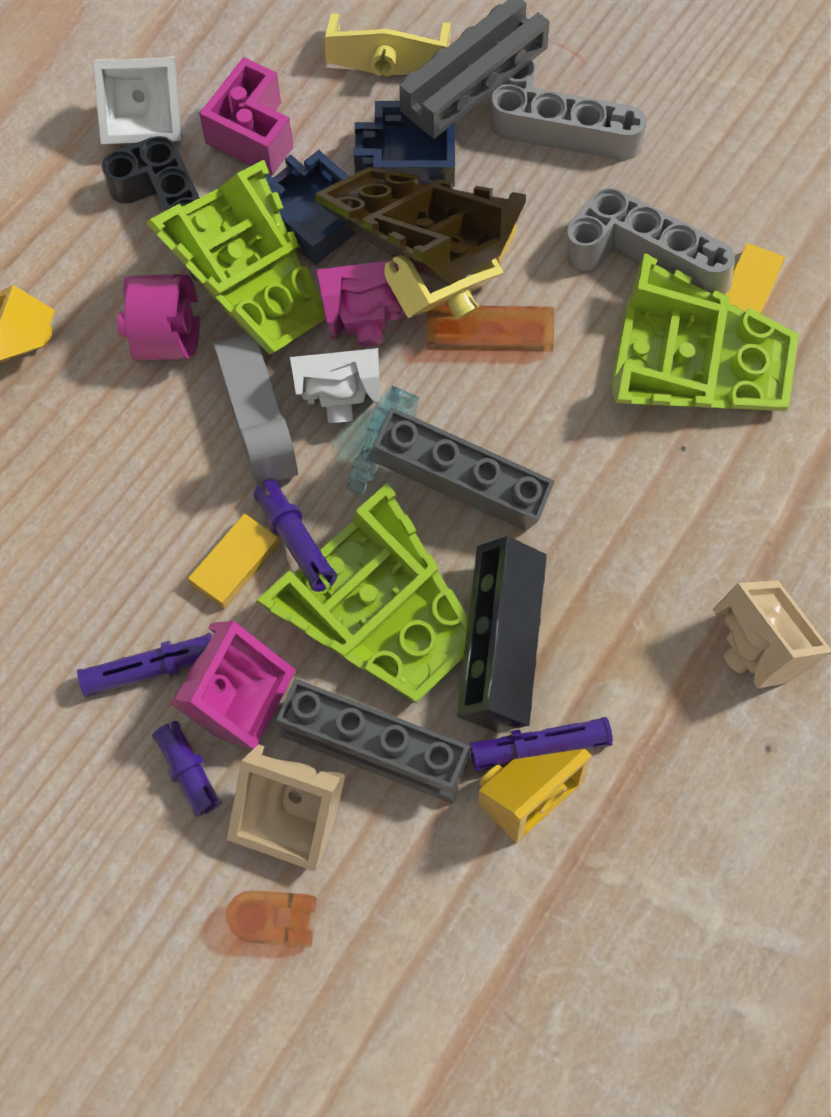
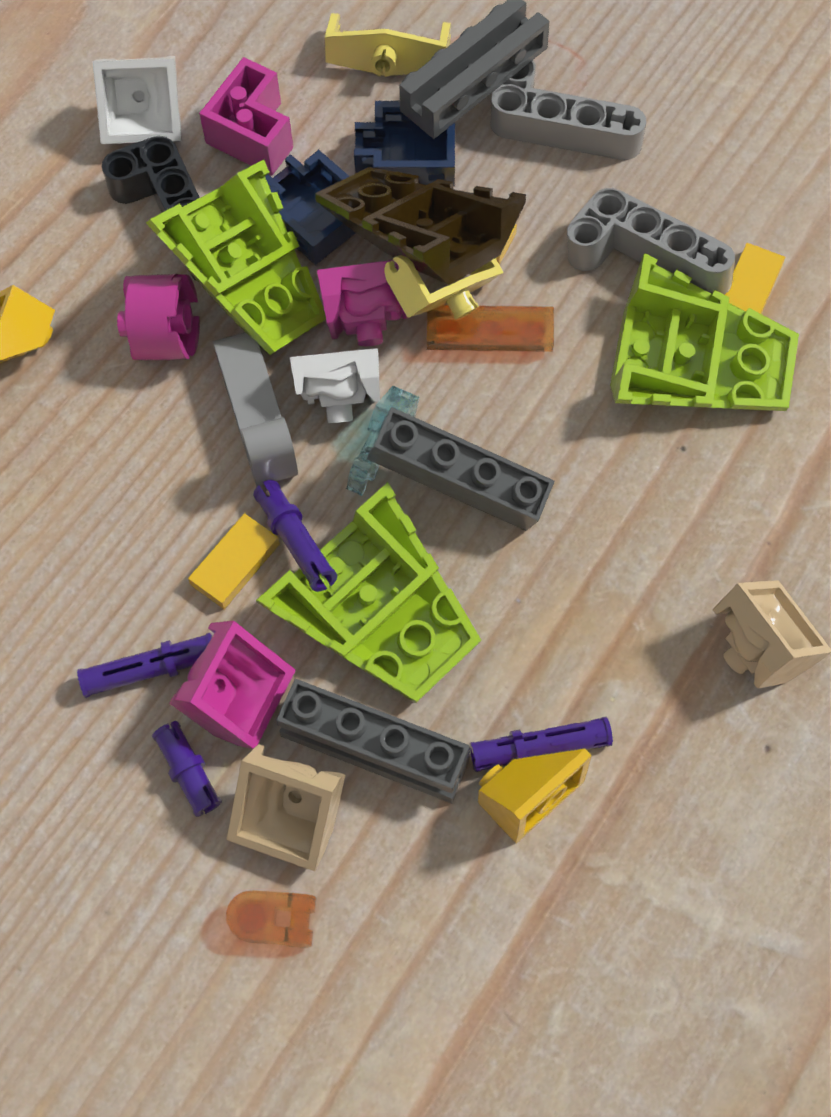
black brick [457,536,547,733] -> none

